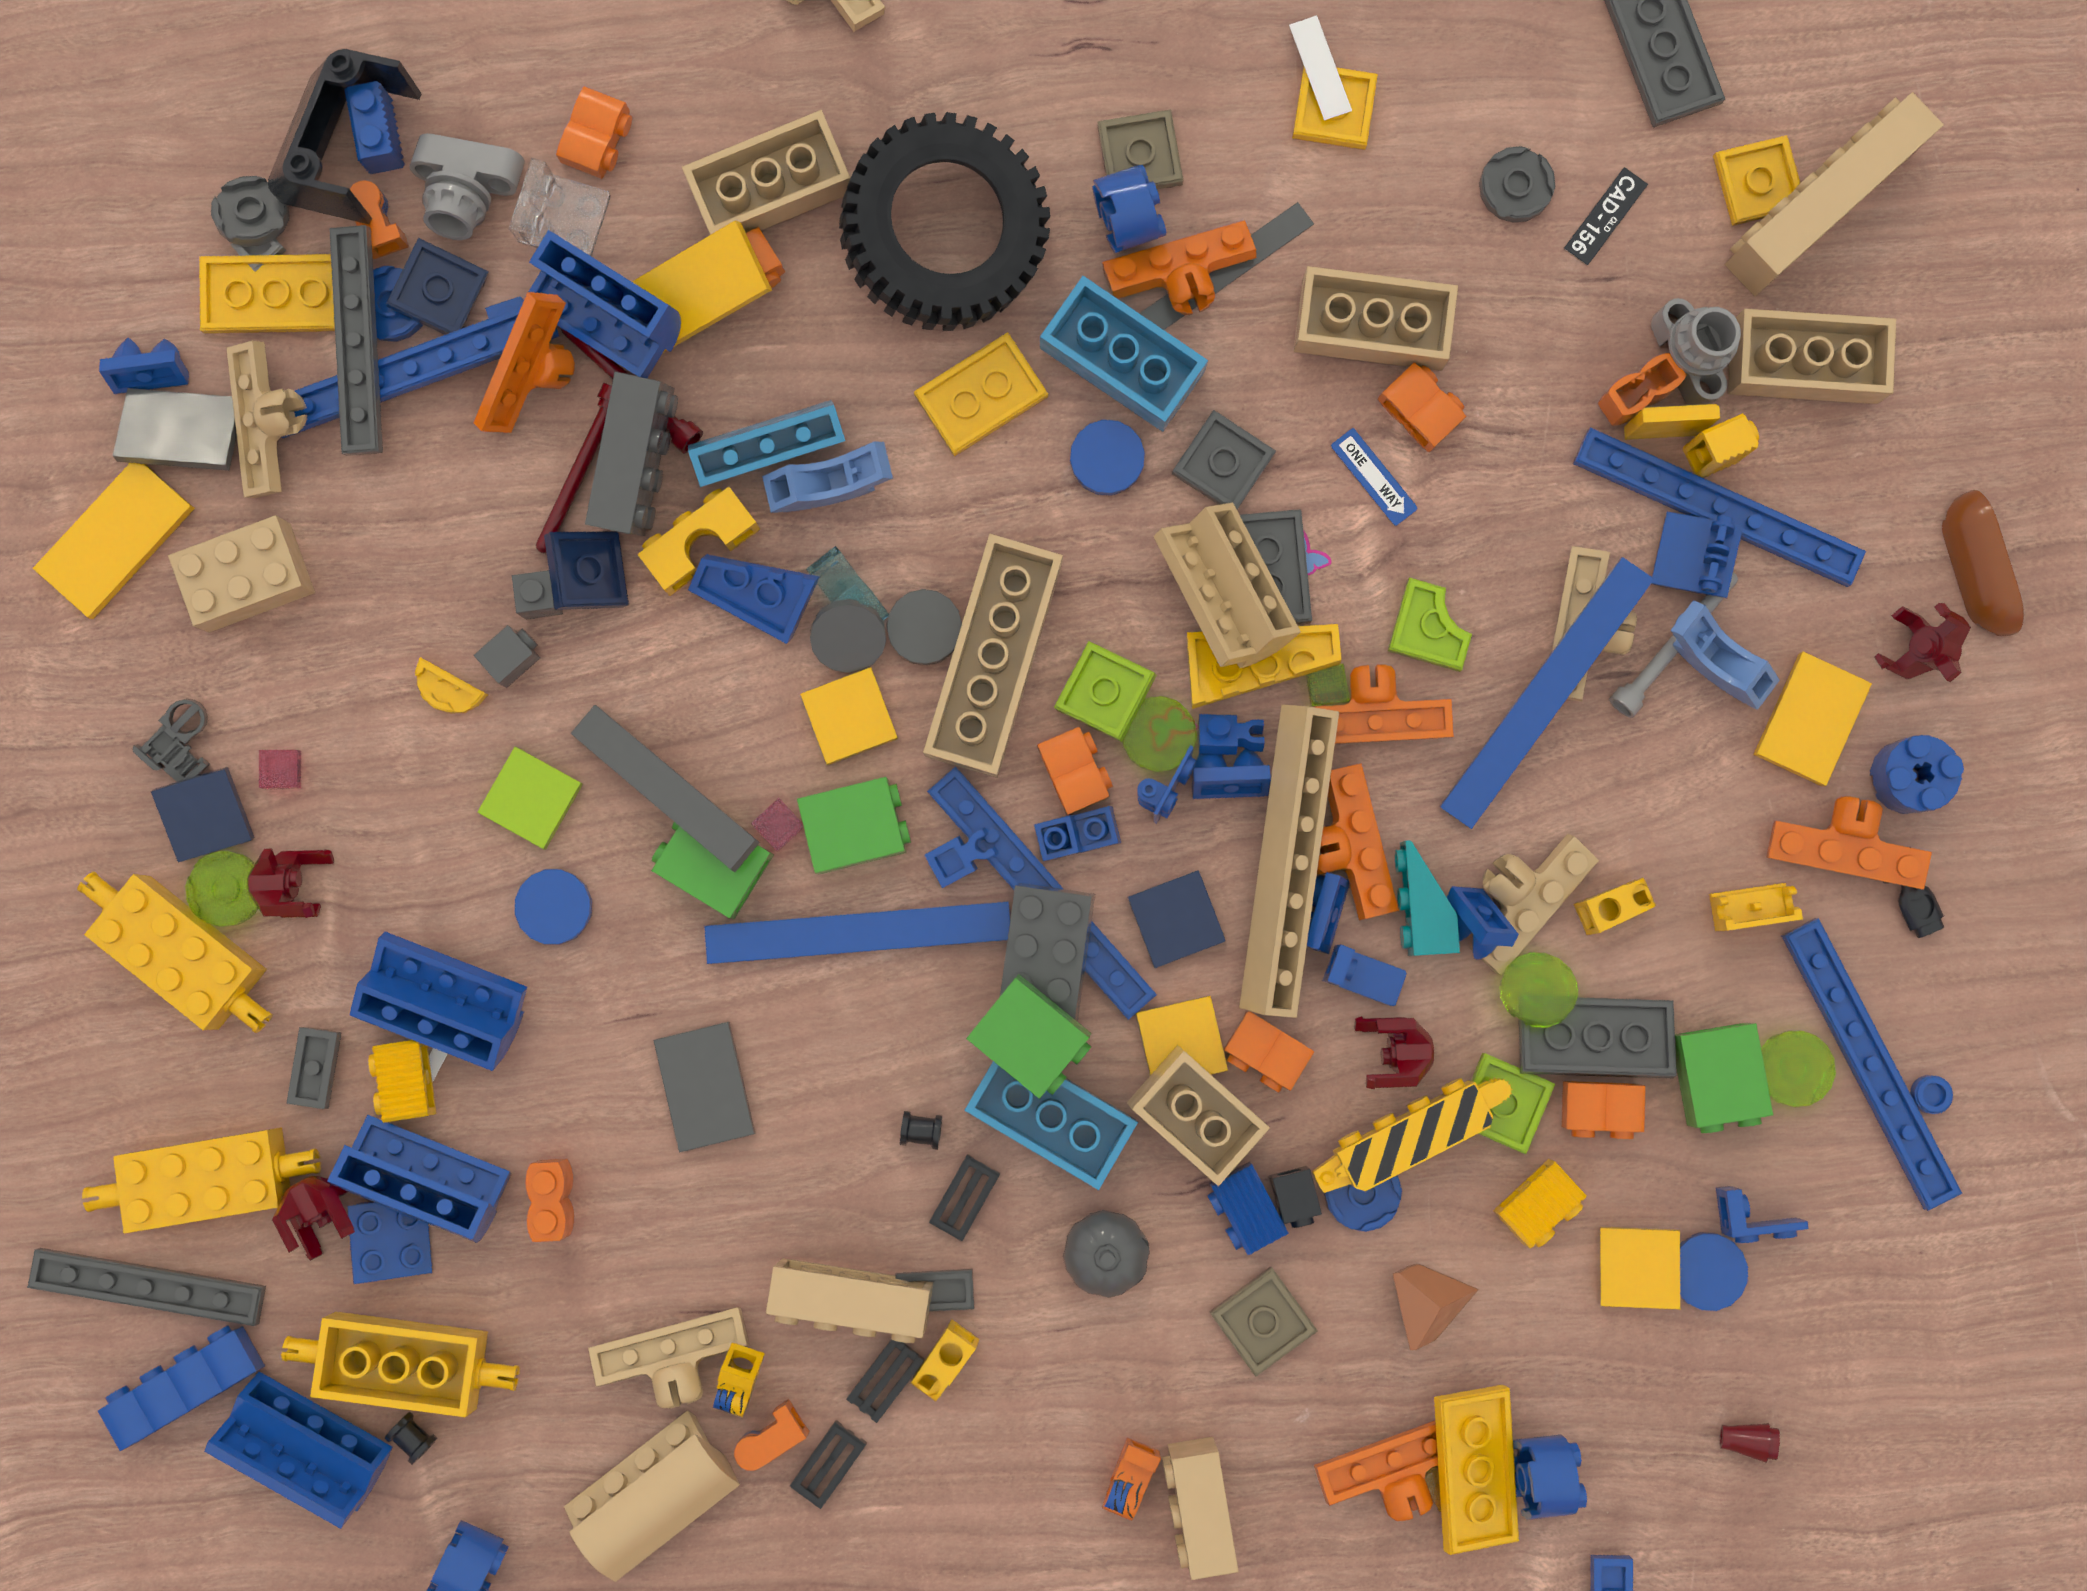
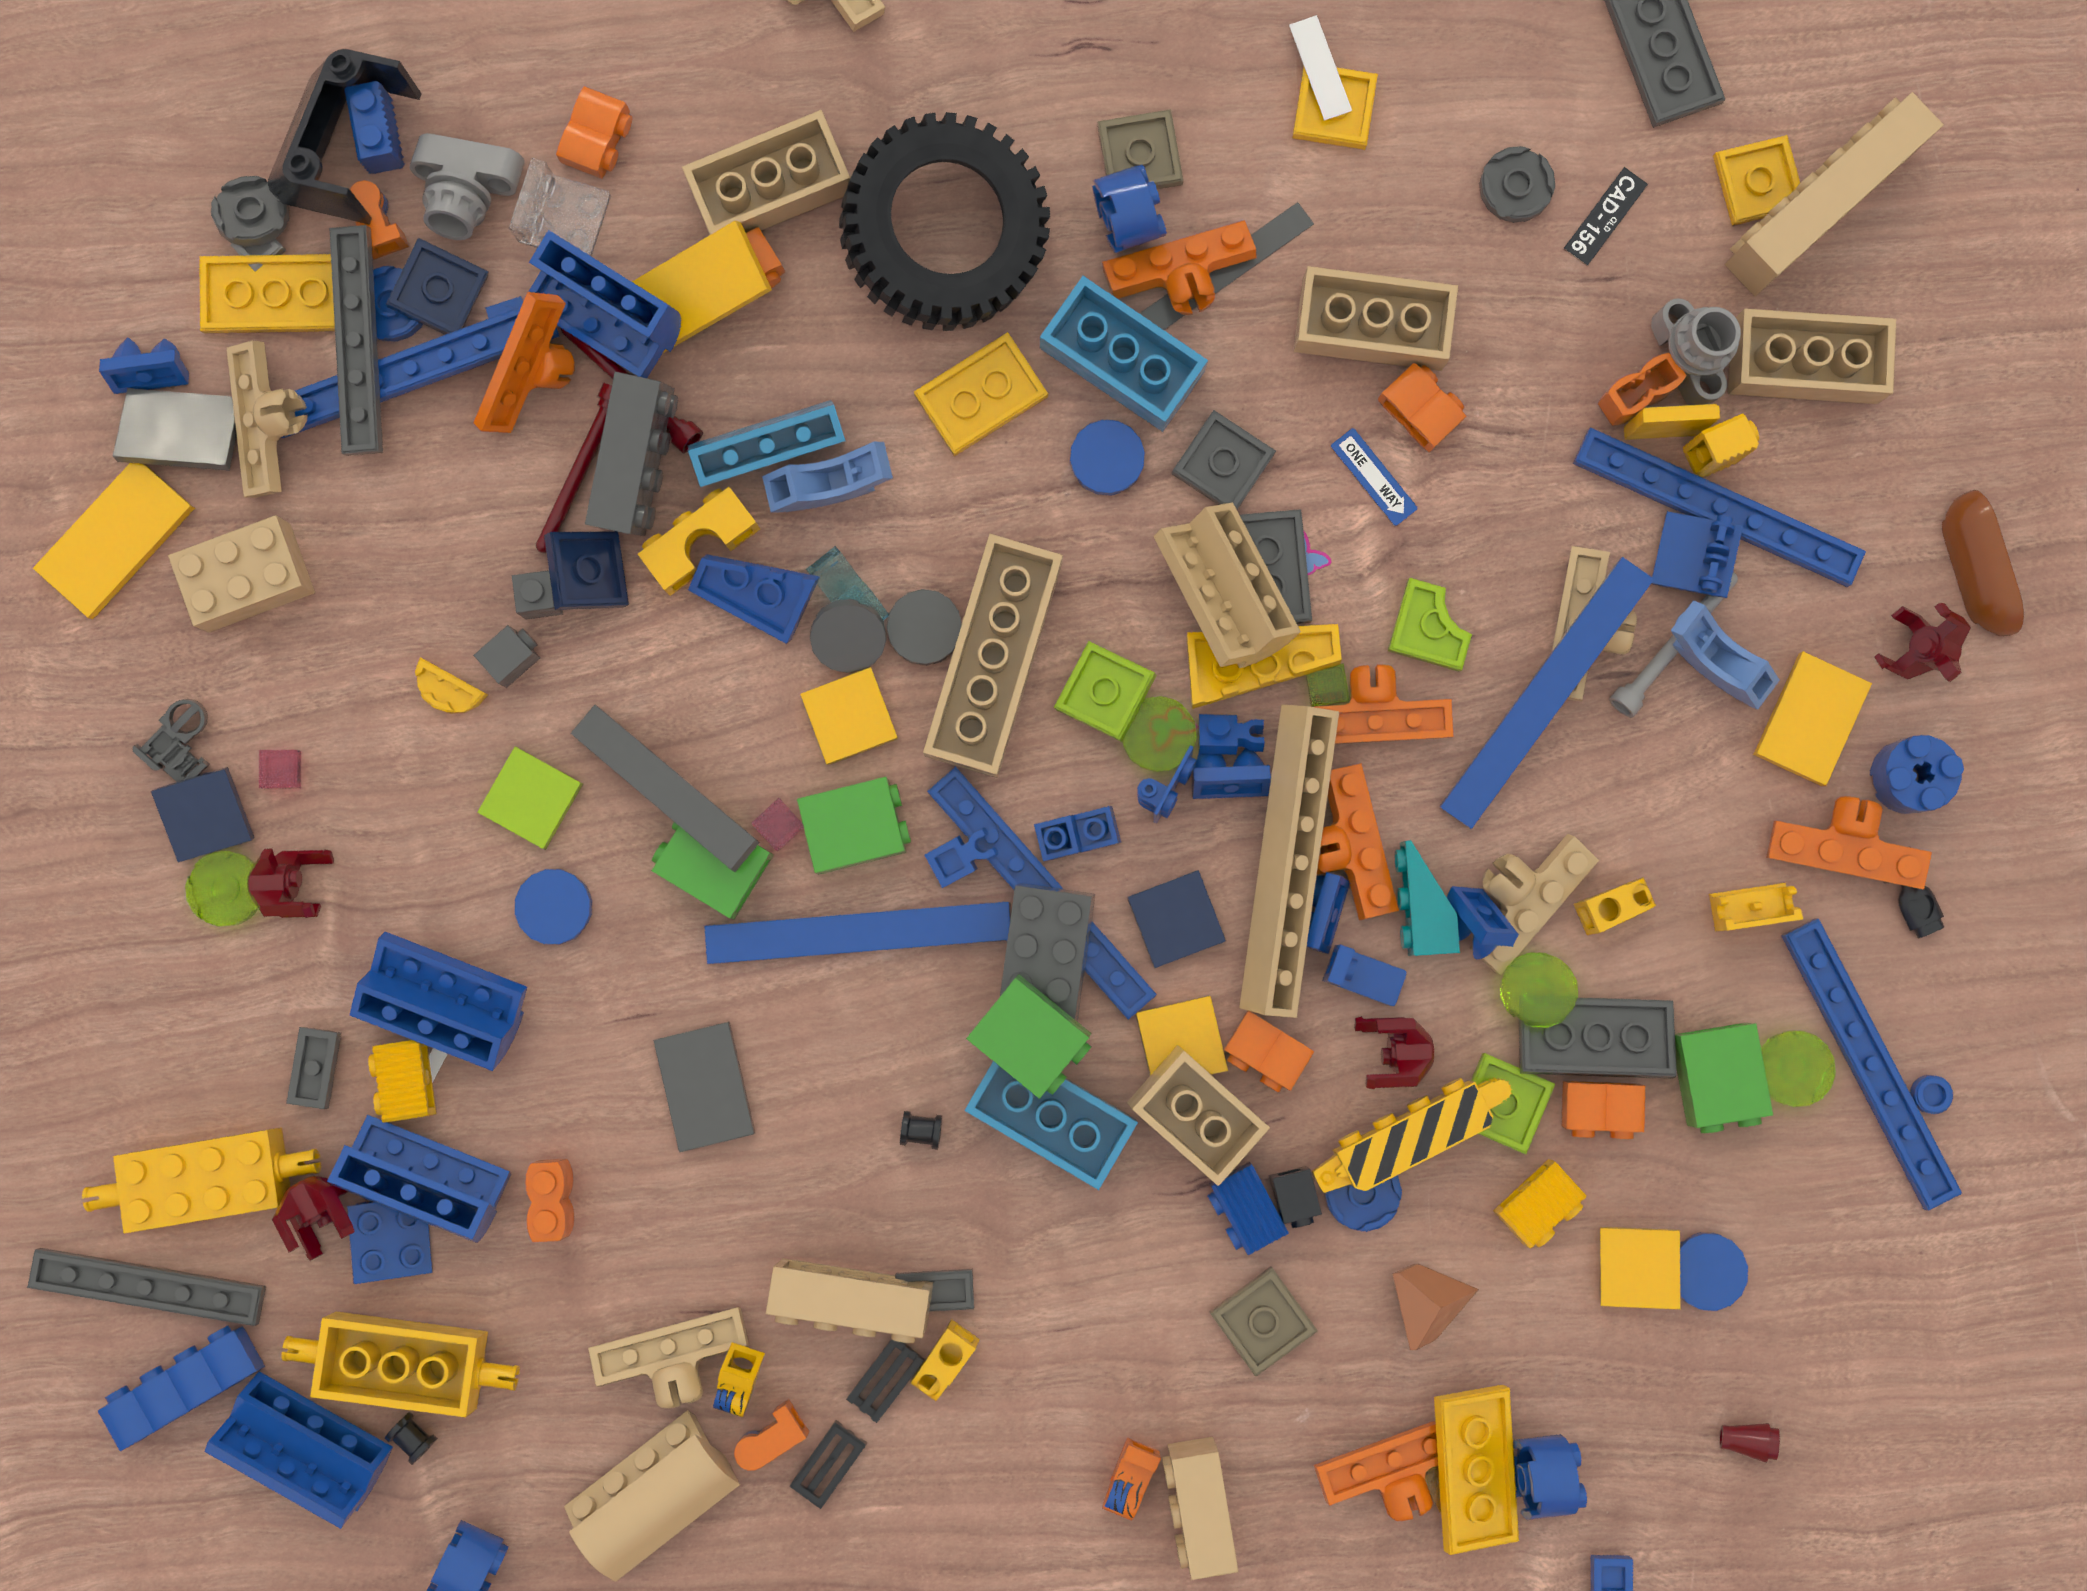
yellow brick [77,871,273,1033] -> none
black tile [929,1154,1000,1241] -> none
orange brick [1037,727,1113,816] -> none
dark grey piece [1063,1210,1150,1298] -> none
blue bracket [1716,1186,1809,1243] -> none

